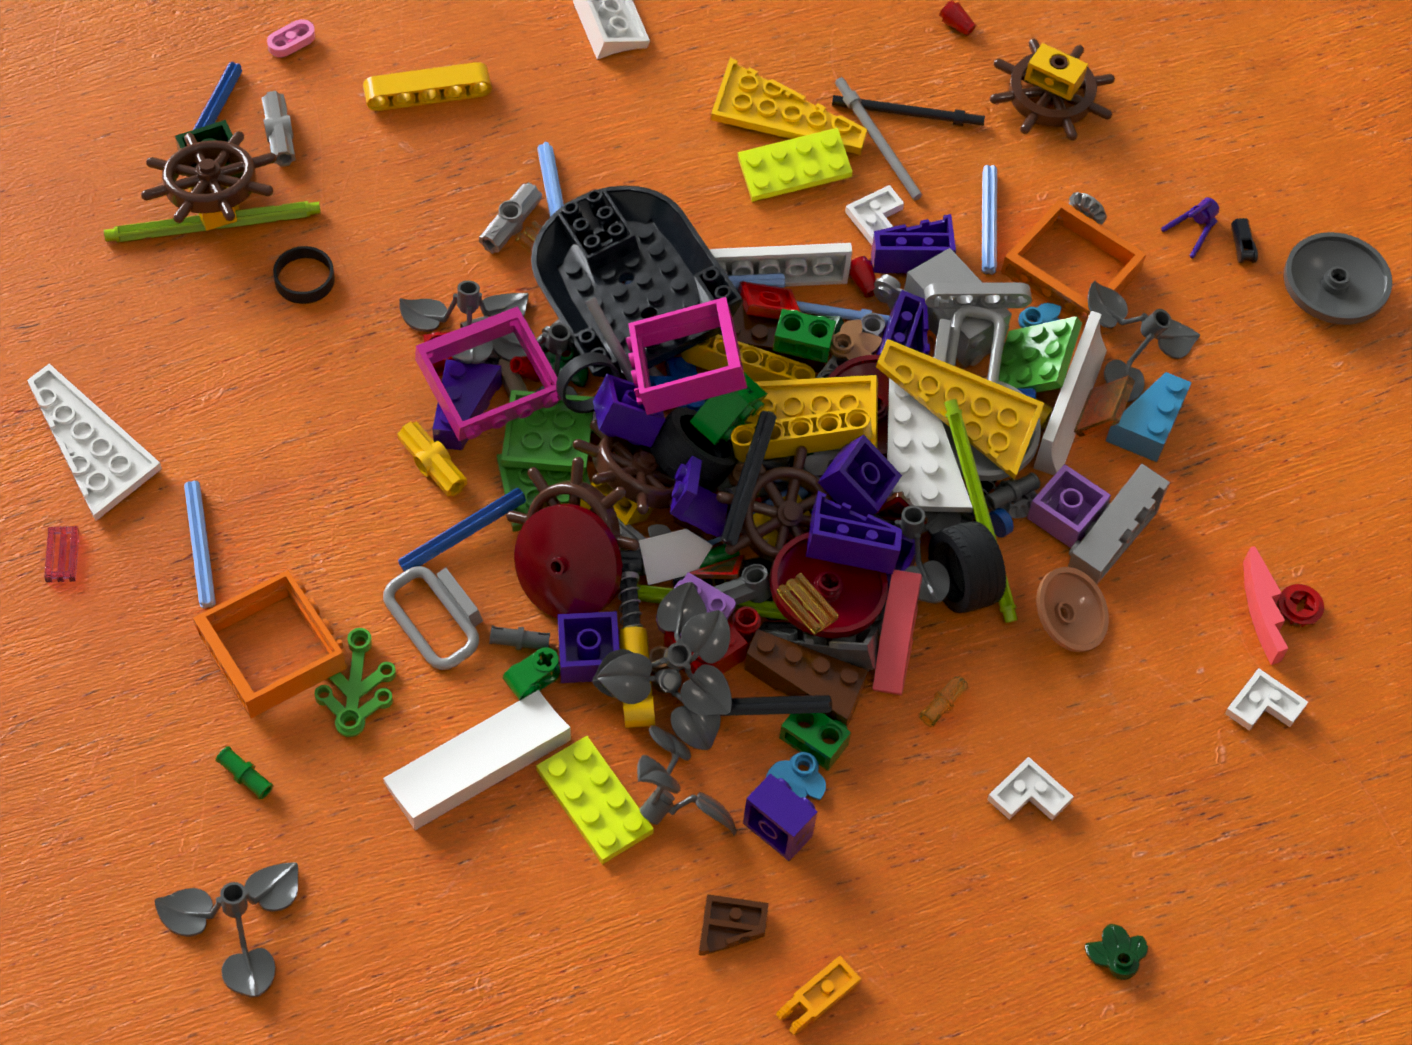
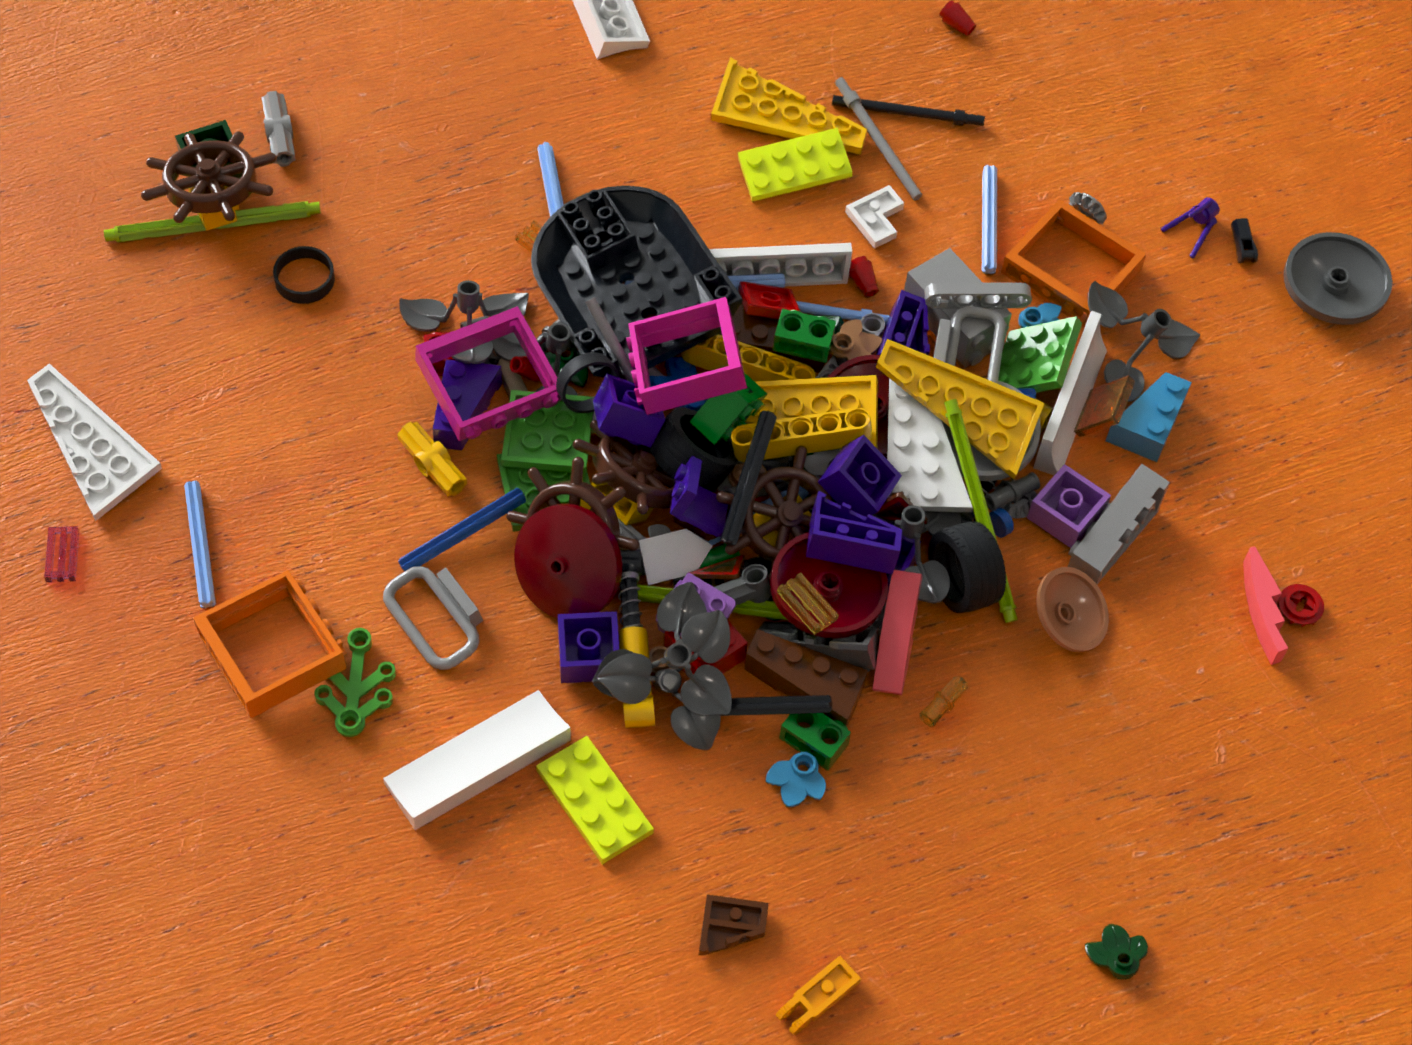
dark grey plant [155,863,298,998] -> none
blue axle [193,62,242,130] -> none
green pin [216,746,274,799] -> none
bright pink plate [267,20,315,57] -> none
yellow beam [363,62,492,111] -> none
light grey piece [479,182,542,253] -> none
dark grey pin [489,625,550,650] -> none
green piece [502,647,560,700] -> none
dark grey plant [637,725,736,836] -> none
red cone [732,606,761,643] -> none
dark purple brick [743,773,818,861] -> none
dark purple wedge [871,214,956,273] -> none
light grey plate [874,274,907,310] -> none
white plate [987,757,1074,820] -> none
reddish brown brick [990,38,1115,140] -> none
white plate [1225,668,1308,731] -> none

